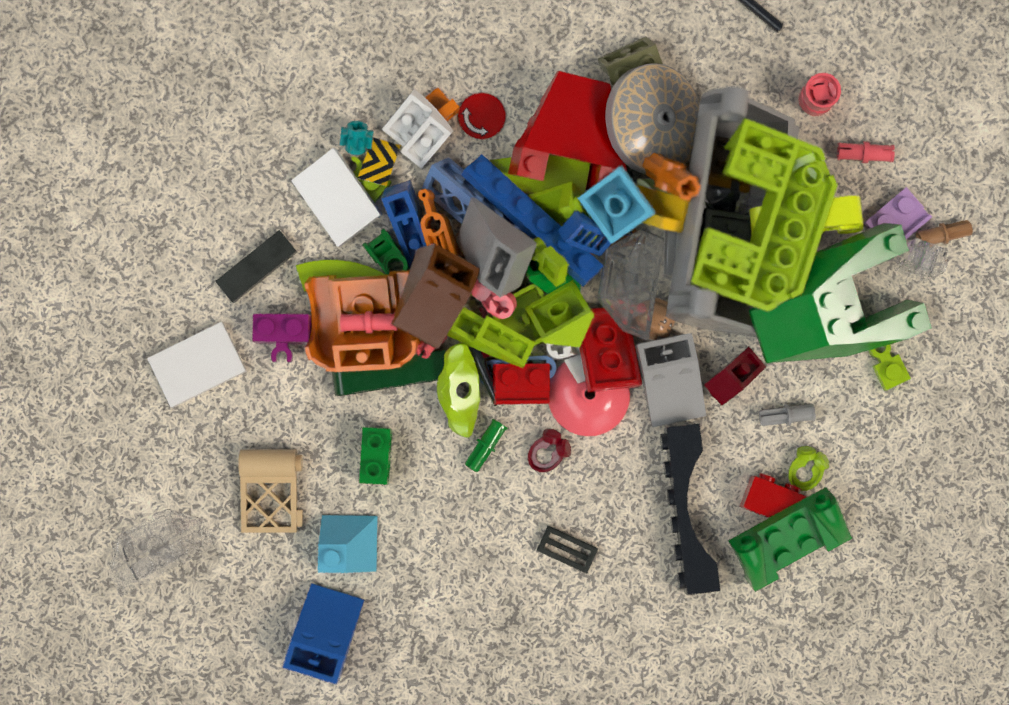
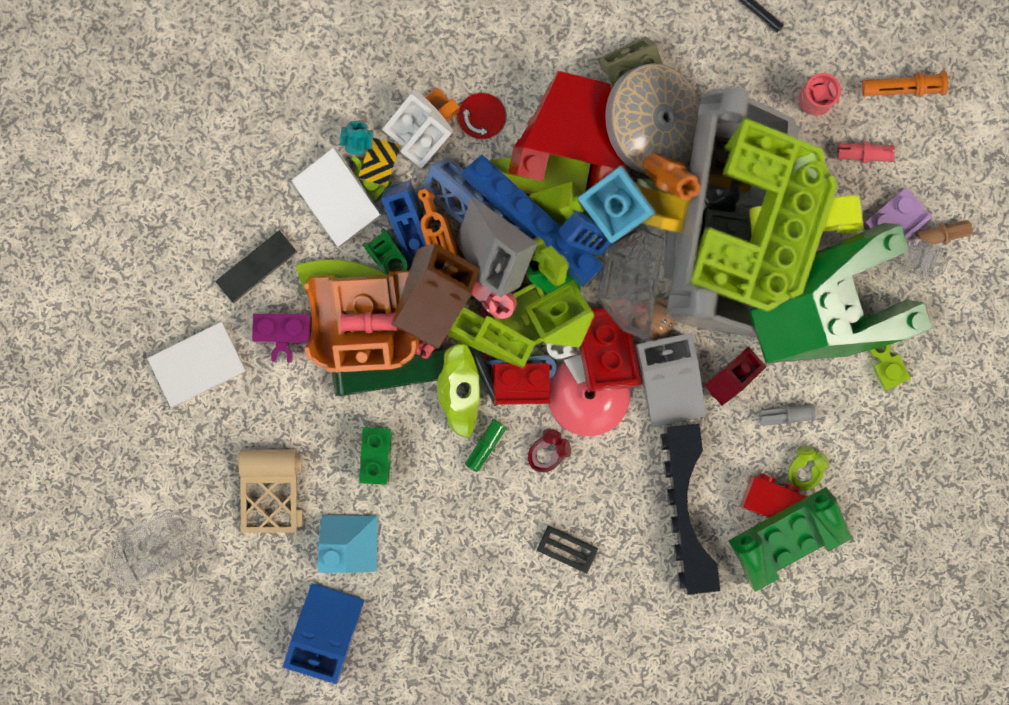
none -> orange pin [861,71,948,97]

